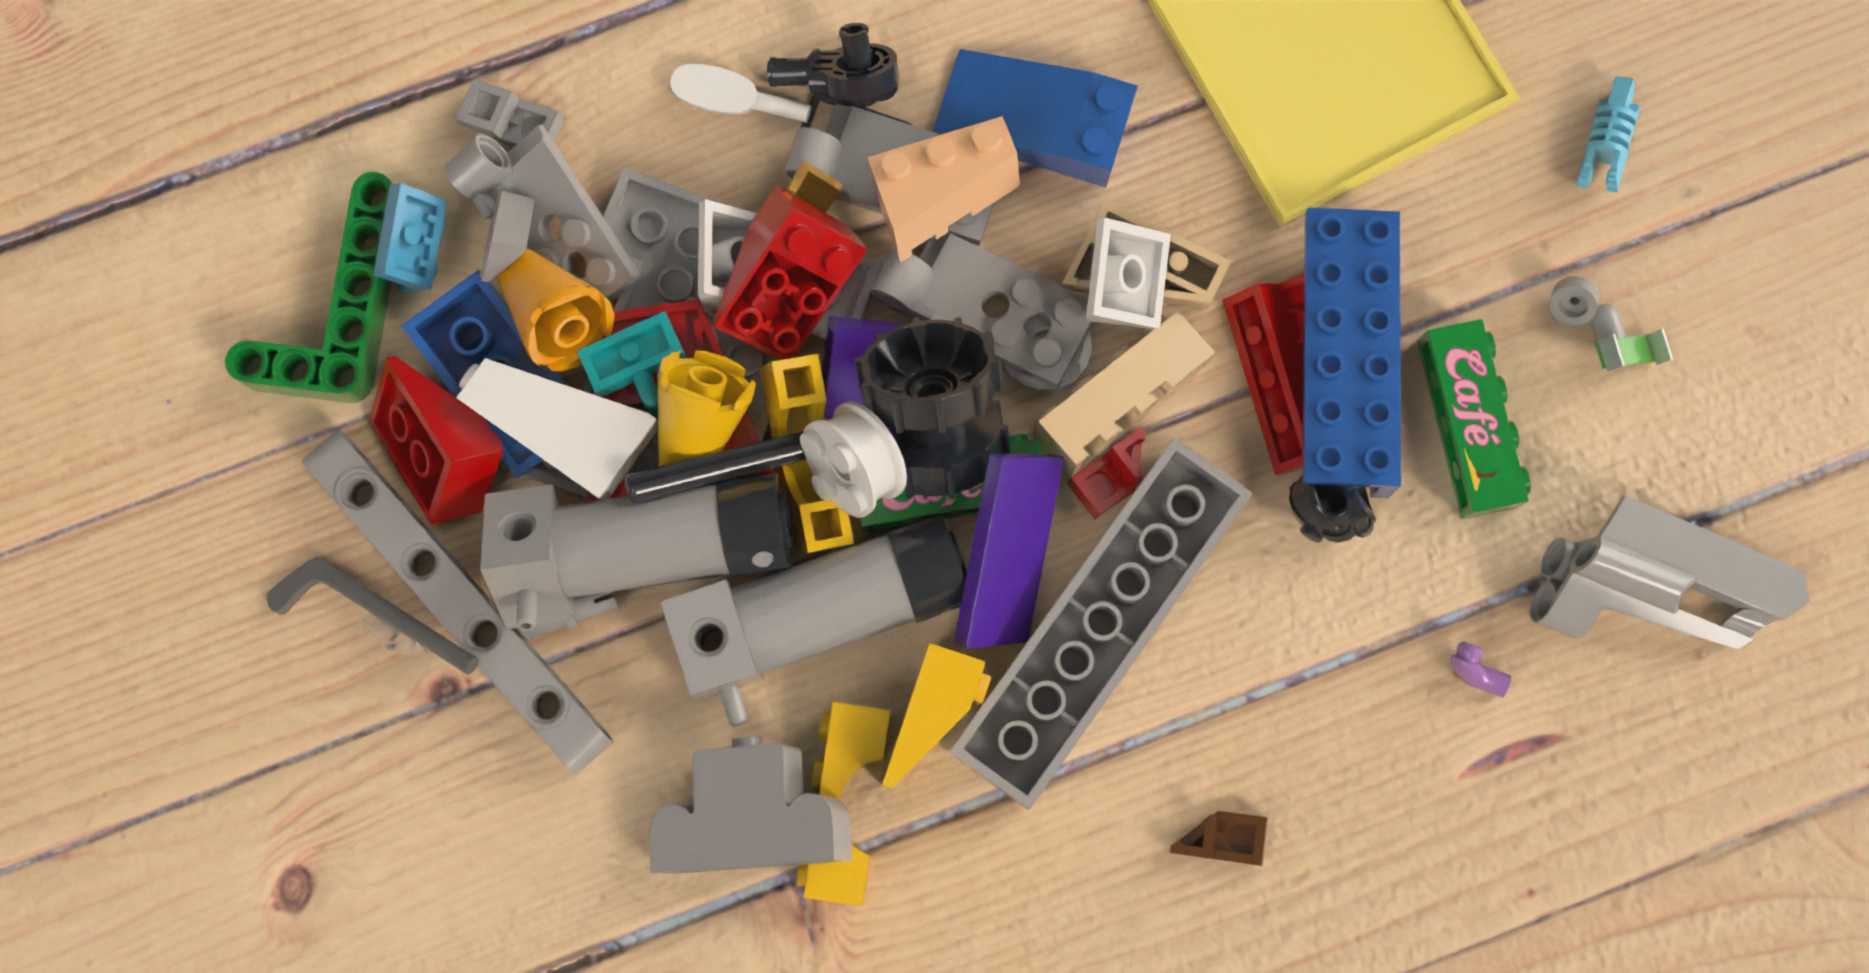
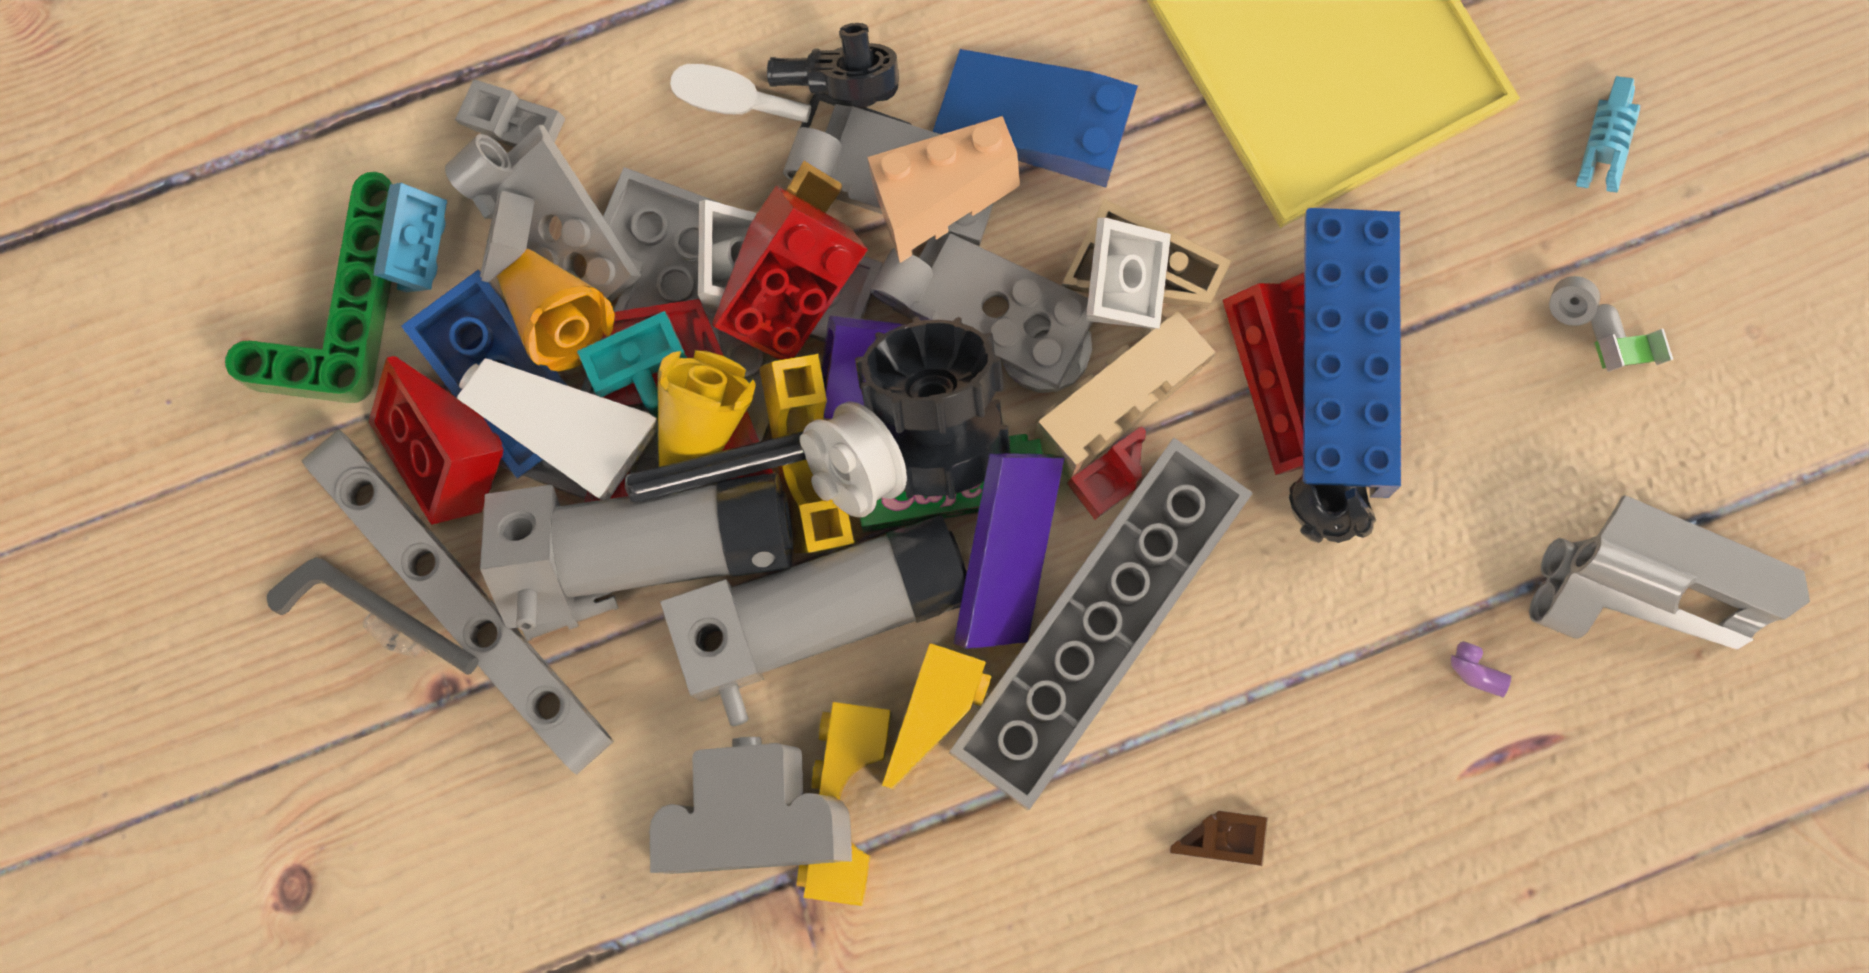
green brick [1417,319,1531,519] -> none

